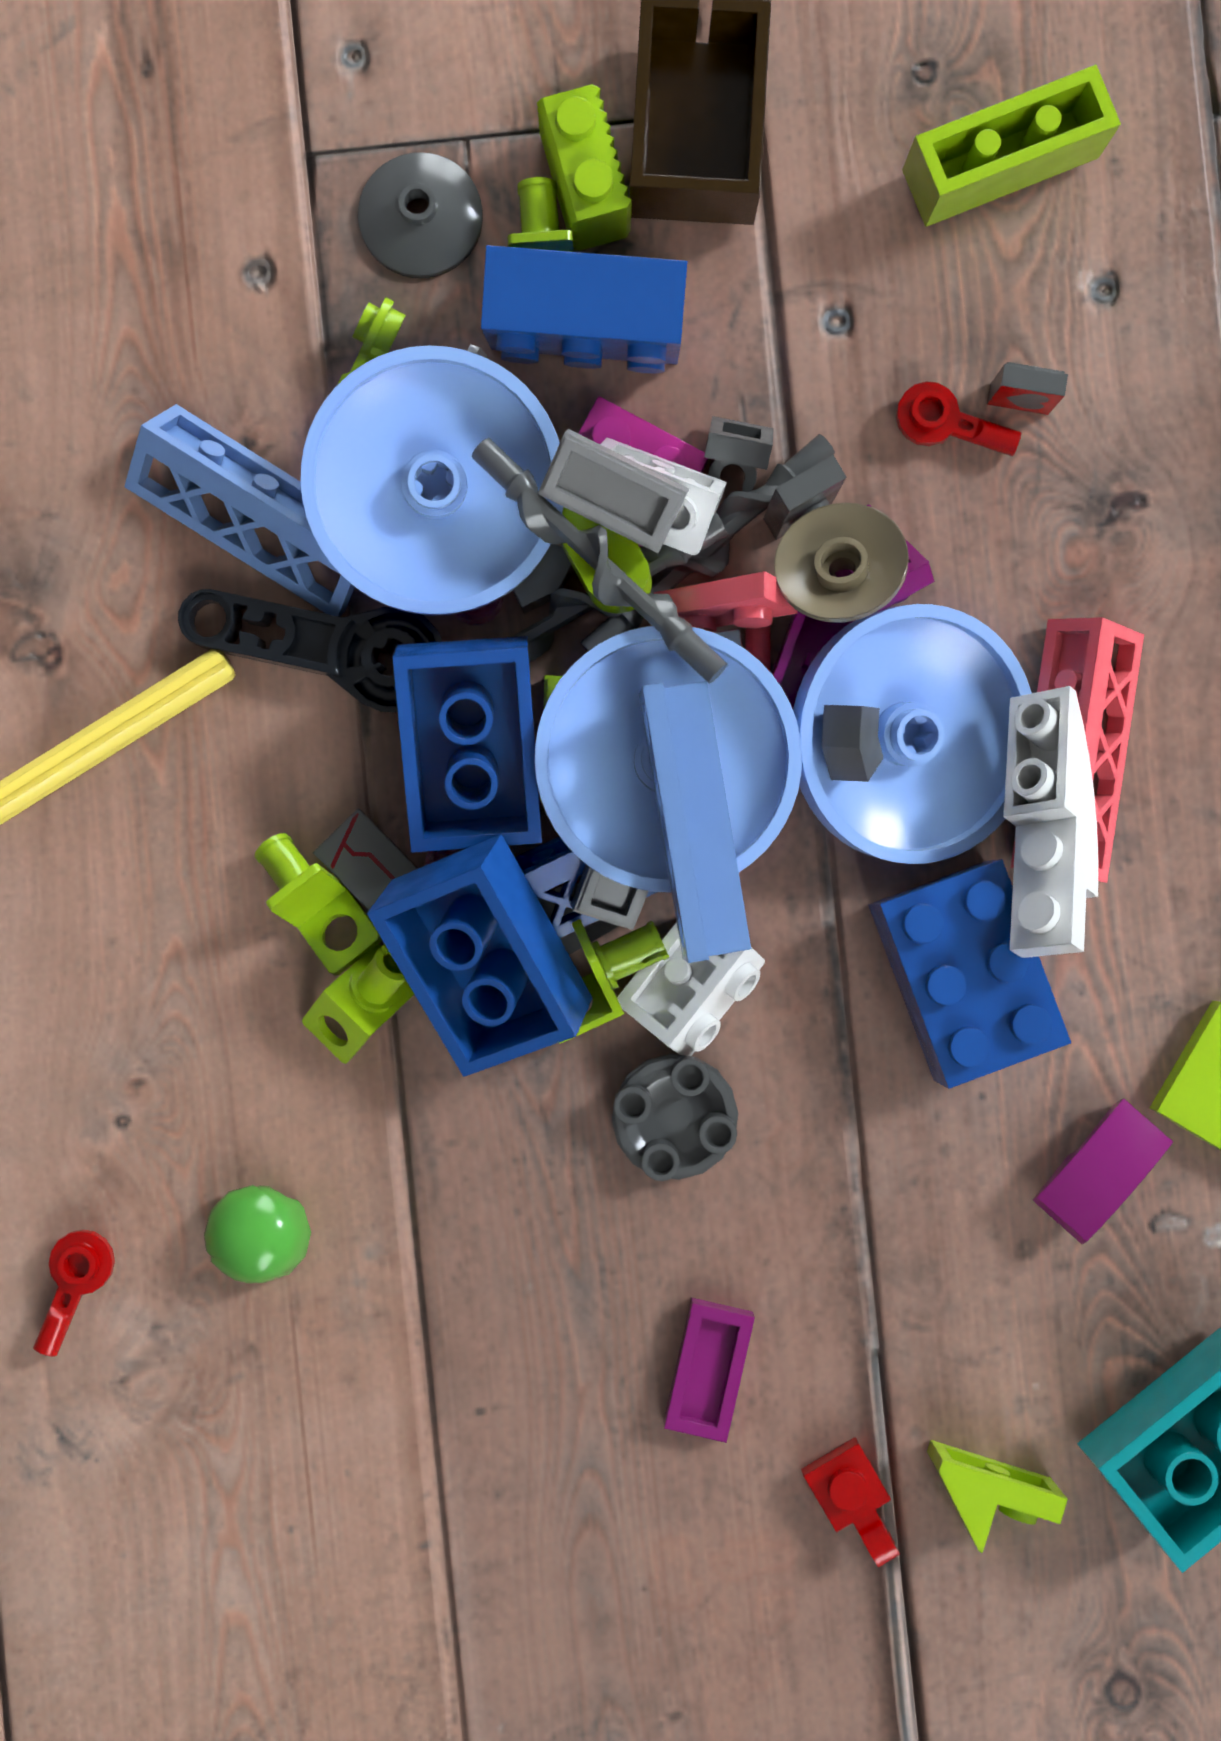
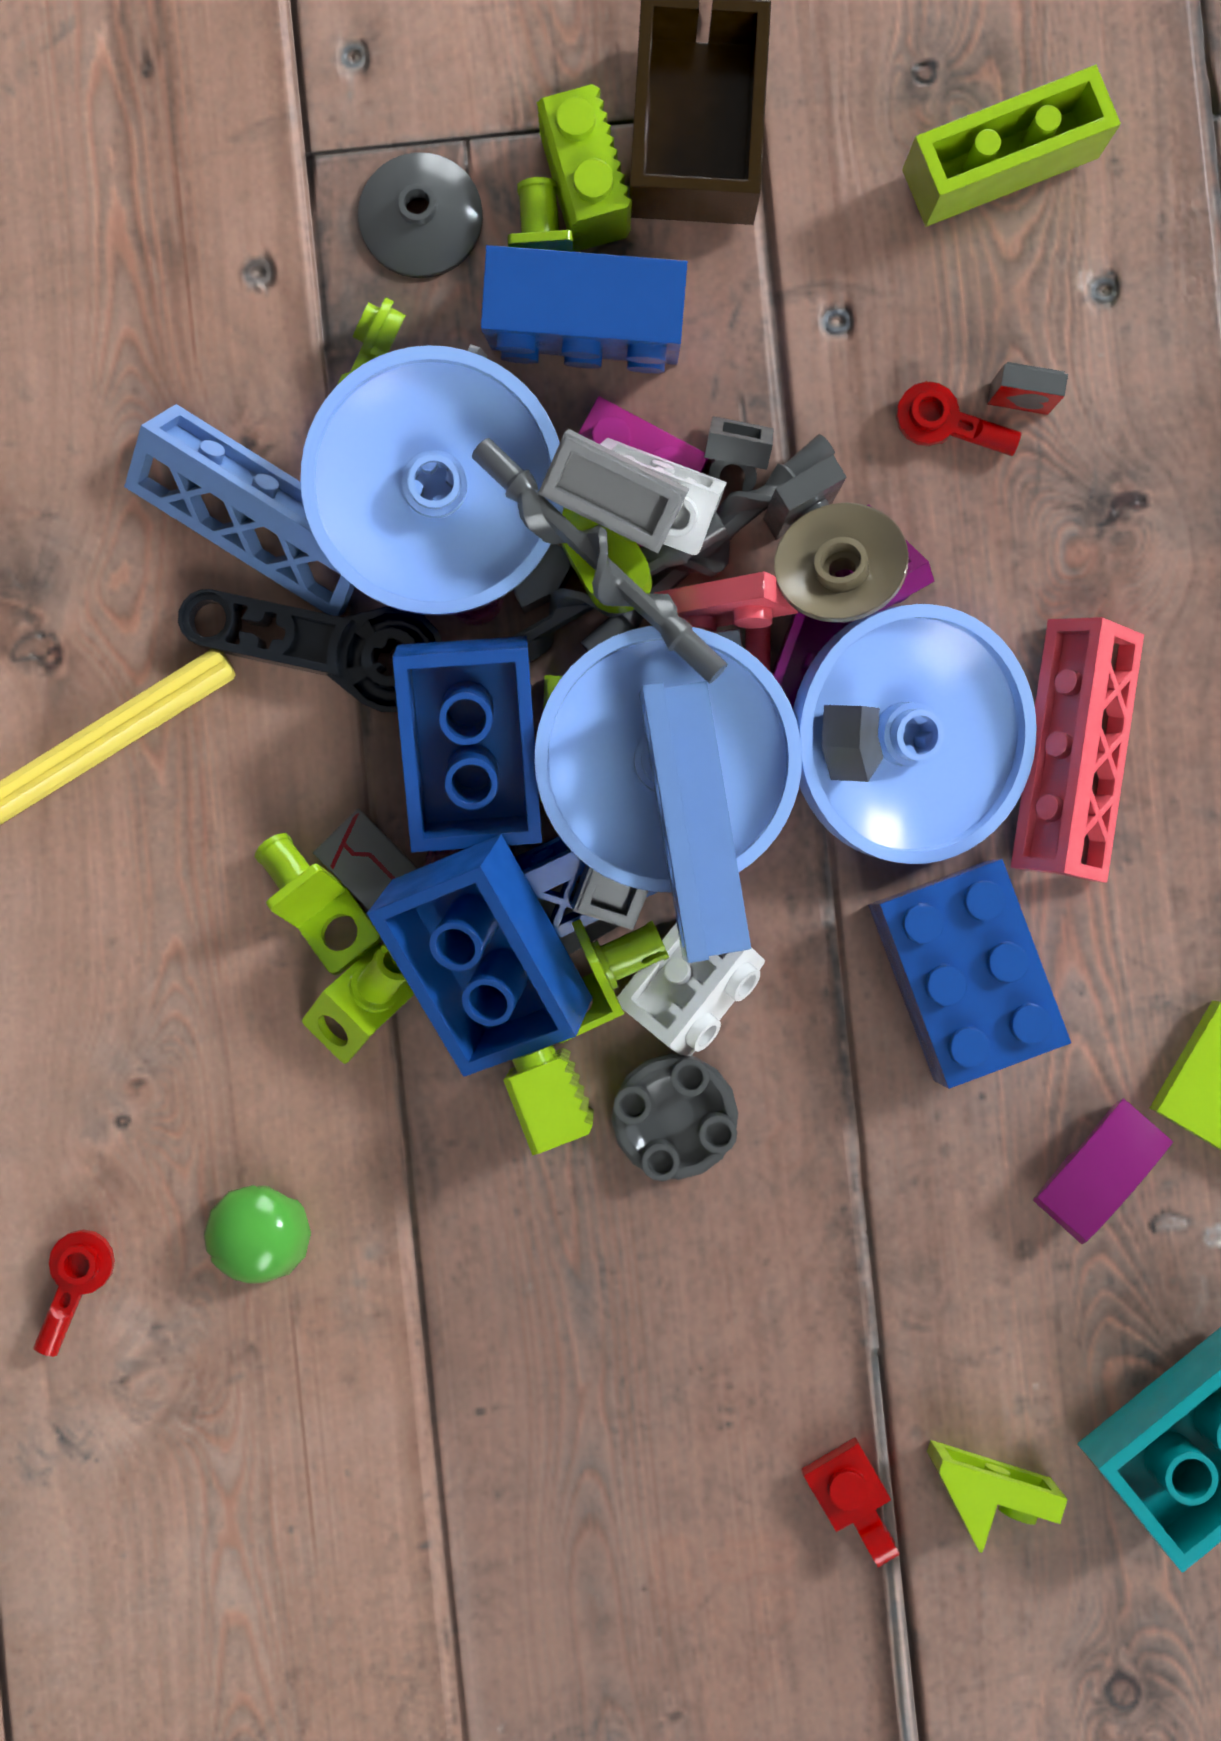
magenta tile [663,1297,755,1443] -> none
white slope [1003,686,1098,958] -> none
none -> lime brick [503,1045,594,1156]

